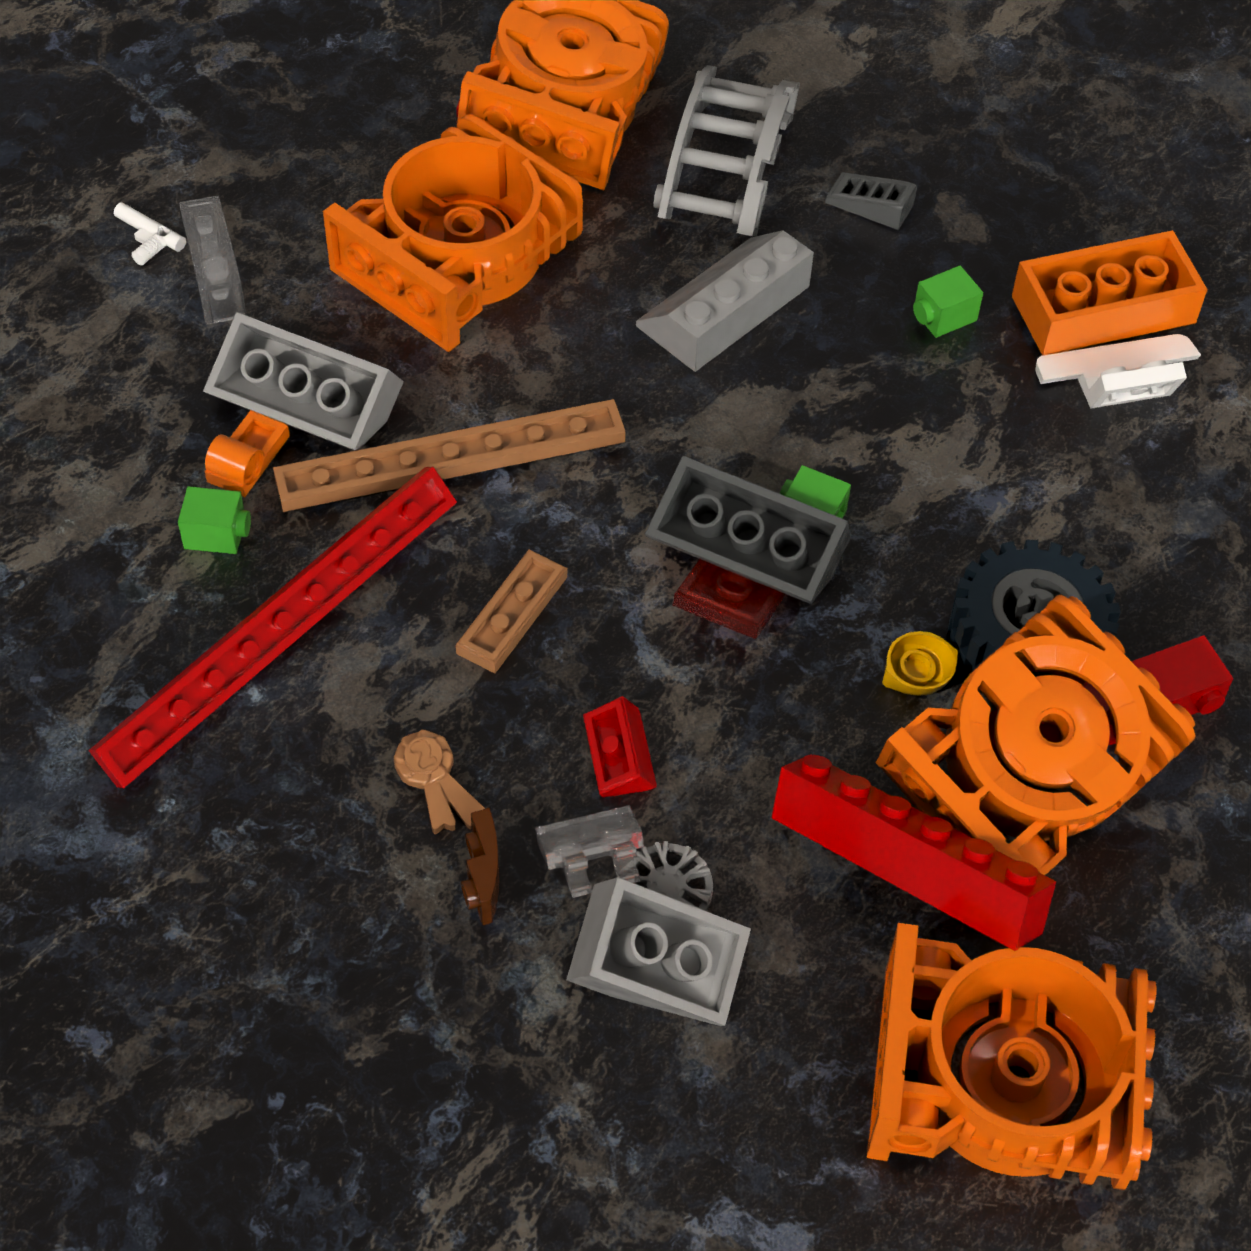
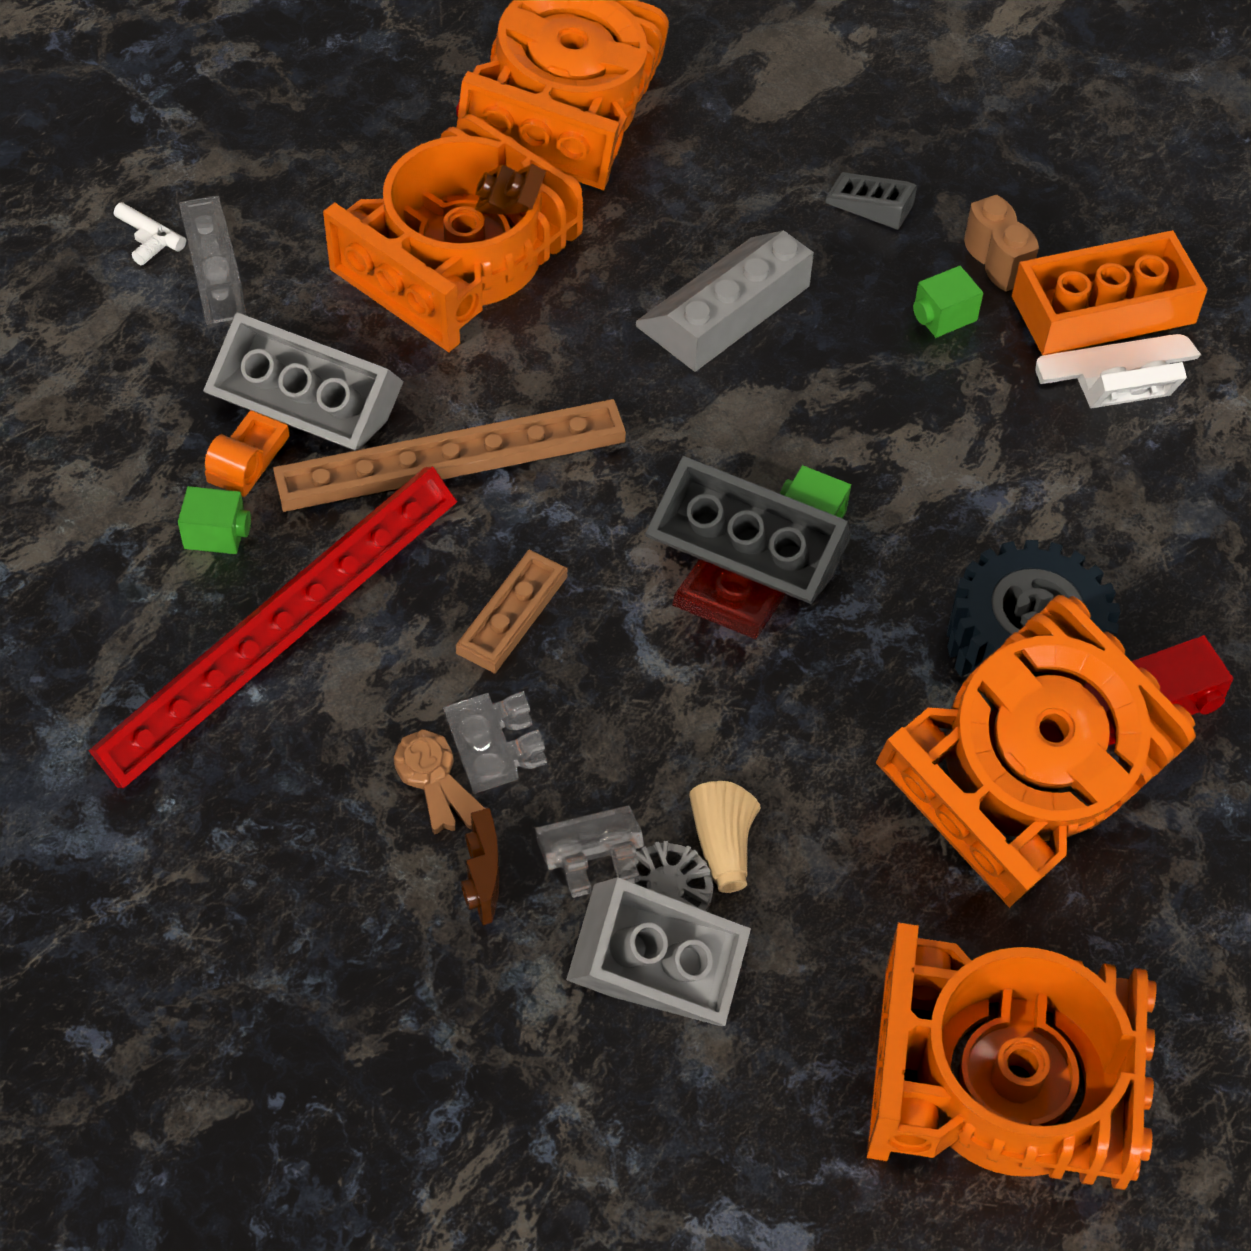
red slope [583,696,657,797] -> none
light grey fence [653,65,800,236] -> none
red brick [771,754,1056,951] -> none
yellow hat [882,631,958,696] -> none
none -> clear plate [443,691,547,794]
none -> reddish brown slope [475,164,546,214]
none -> tan piece [689,781,761,893]
none -> medium nougat brick [964,195,1039,291]

